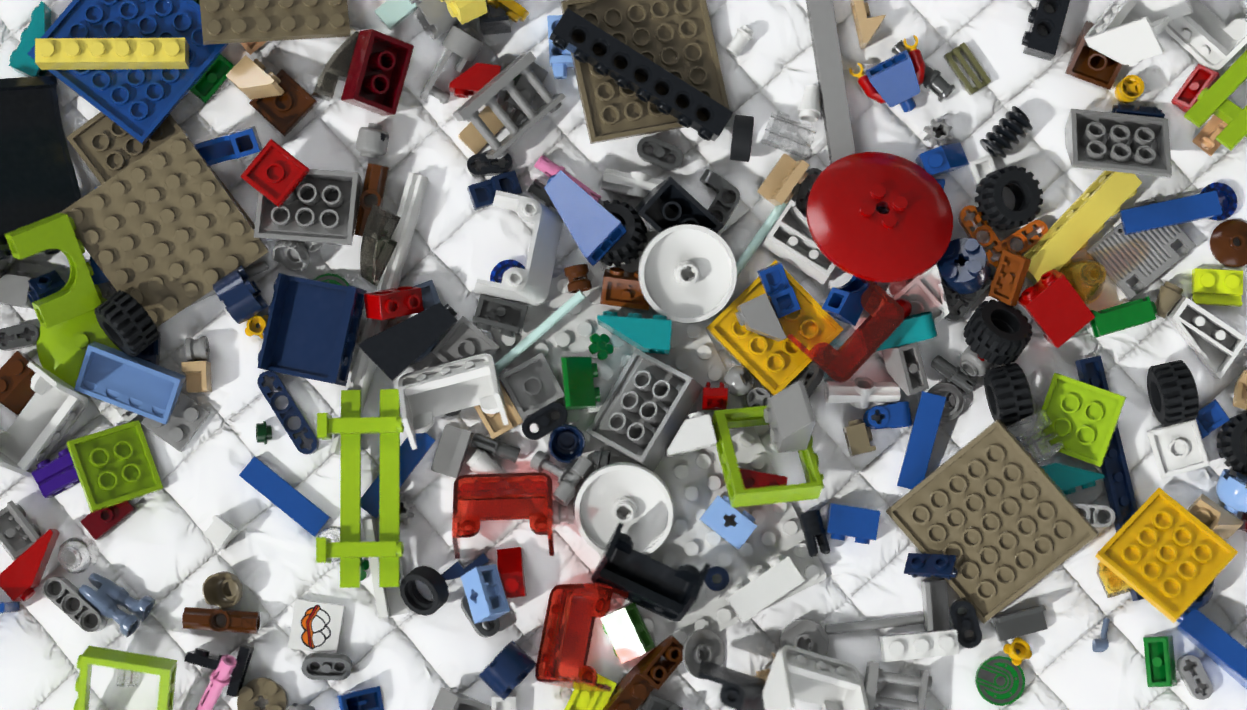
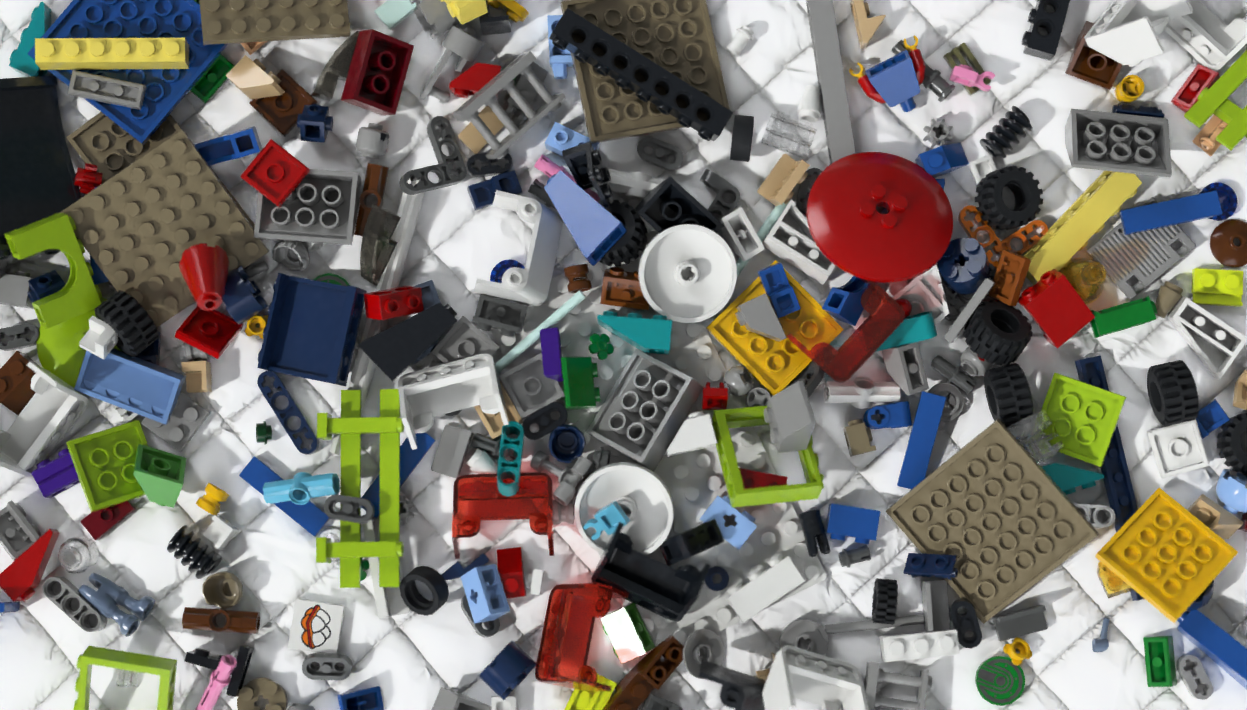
none -> light grey tile [67,70,147,110]
none -> red gear [74,163,103,194]
none -> white panel [79,316,118,359]
none -> bright green slope [133,444,186,508]
none -> black piece [167,525,222,579]
none -> red tile [175,305,243,359]
none -> red cone [179,243,229,311]
none -> yellow wheel [195,482,229,515]
none -> medium azure piece [263,472,340,505]
none -> dark blue brick [297,104,333,143]
none -> dark grey plate [324,494,375,523]
none -> dark grey beam [399,116,467,195]
none -> teal beam [497,421,524,496]
none -> white plate [526,569,544,595]
none -> dark purple slope [540,327,563,382]
none -> light blue brick [545,122,599,157]
none -> black bracket [562,142,613,208]
none -> medium azure plate [583,500,630,540]
none -> black bracket [659,519,725,566]
none -> white slope [720,207,765,261]
none -> dark grey pin [838,545,871,568]
none -> black tyre [872,578,898,625]
none -> light grey tile [944,278,996,343]
none -> bright pink plate [949,65,995,92]

